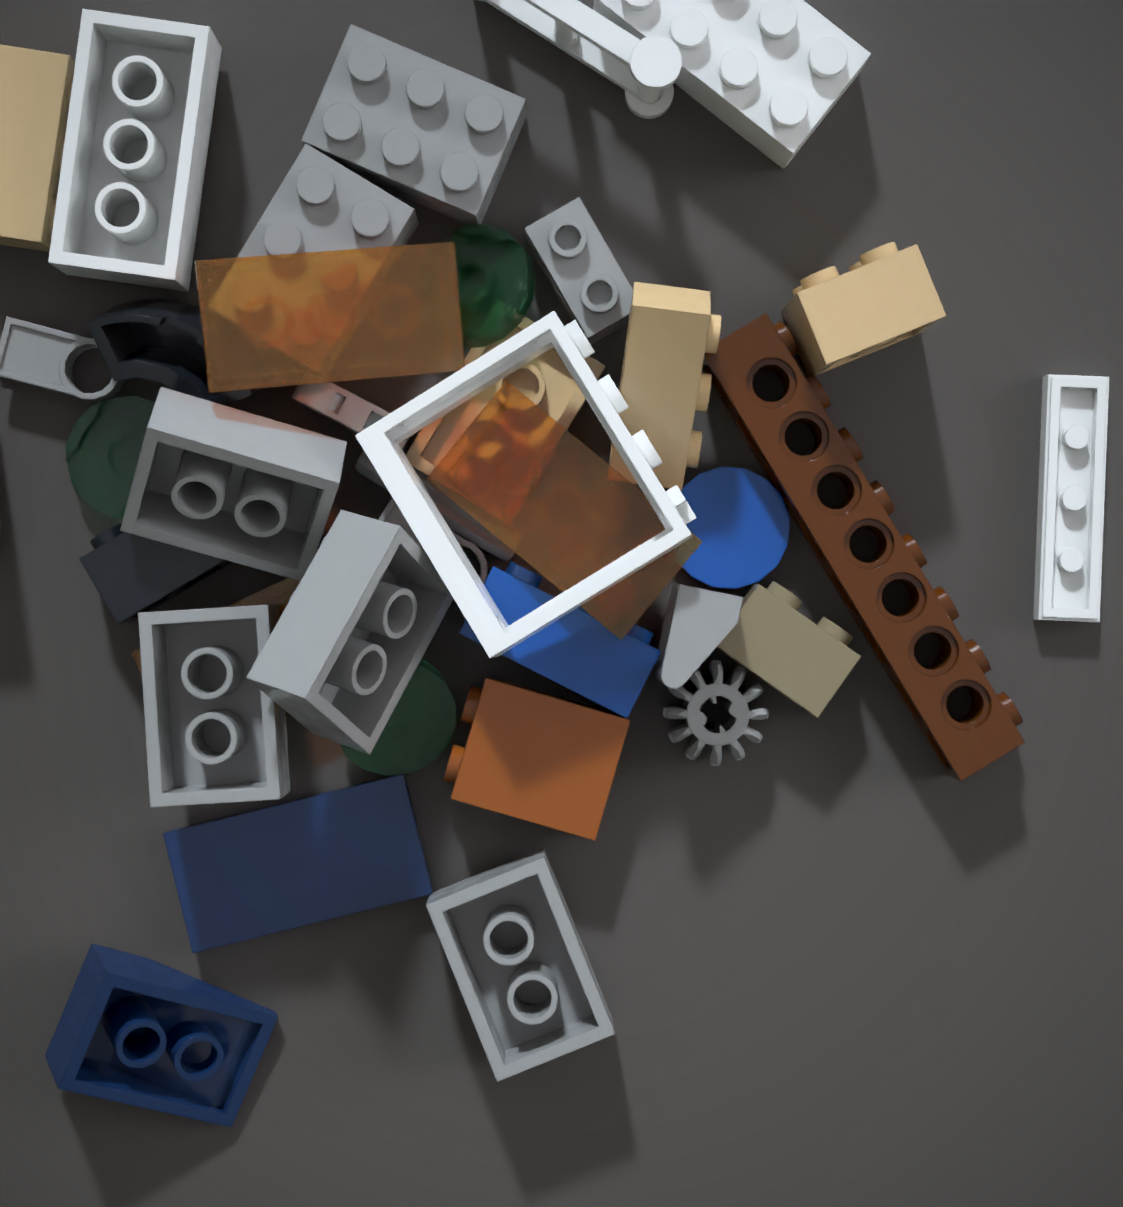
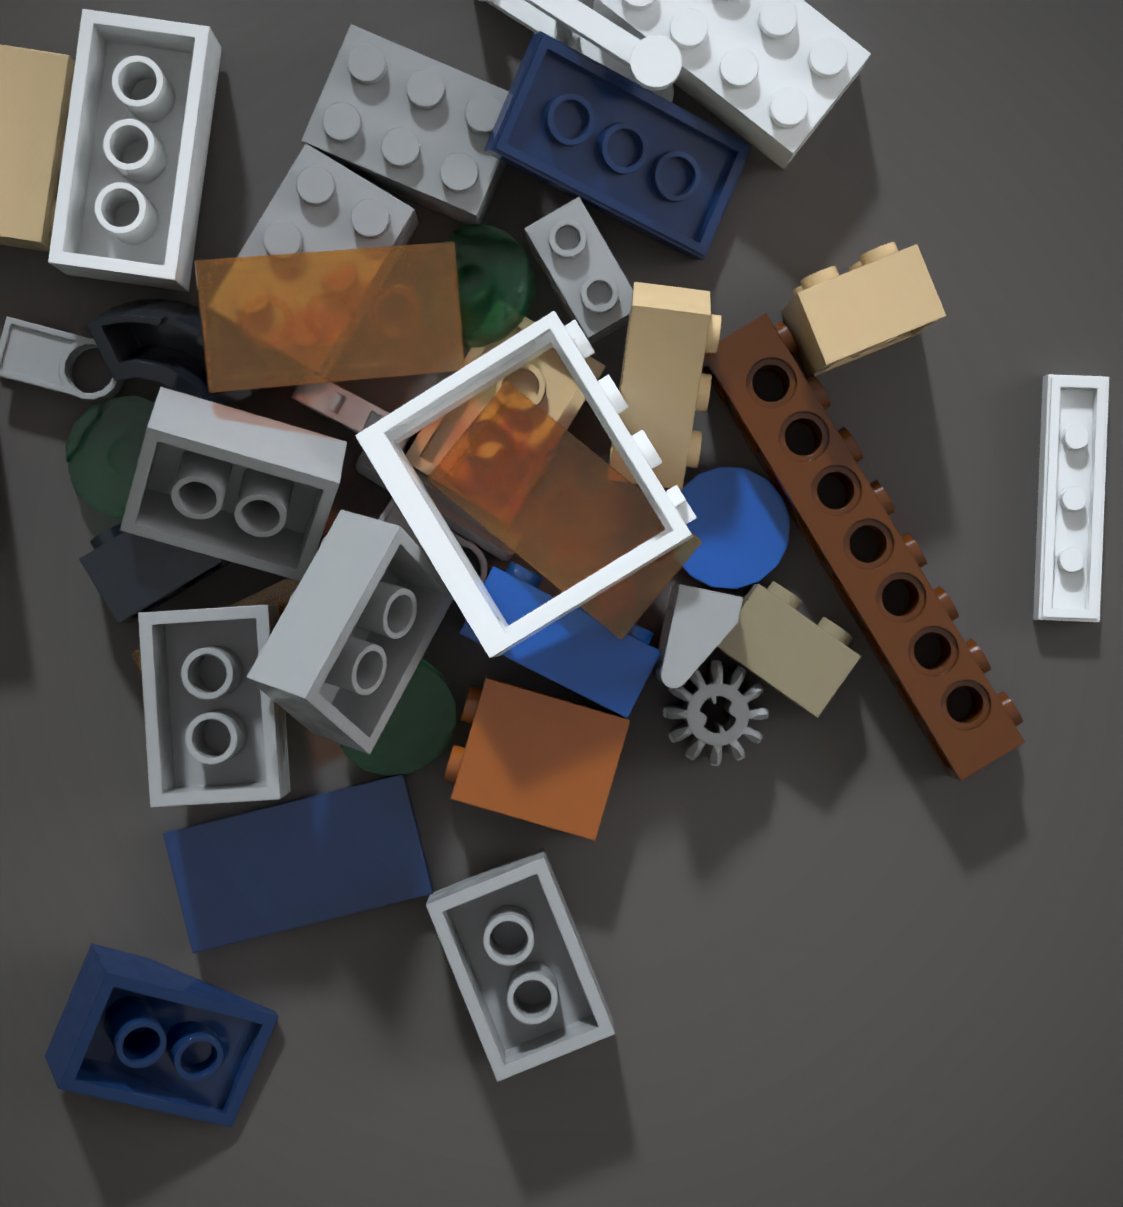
none -> dark blue tile [484,31,752,260]

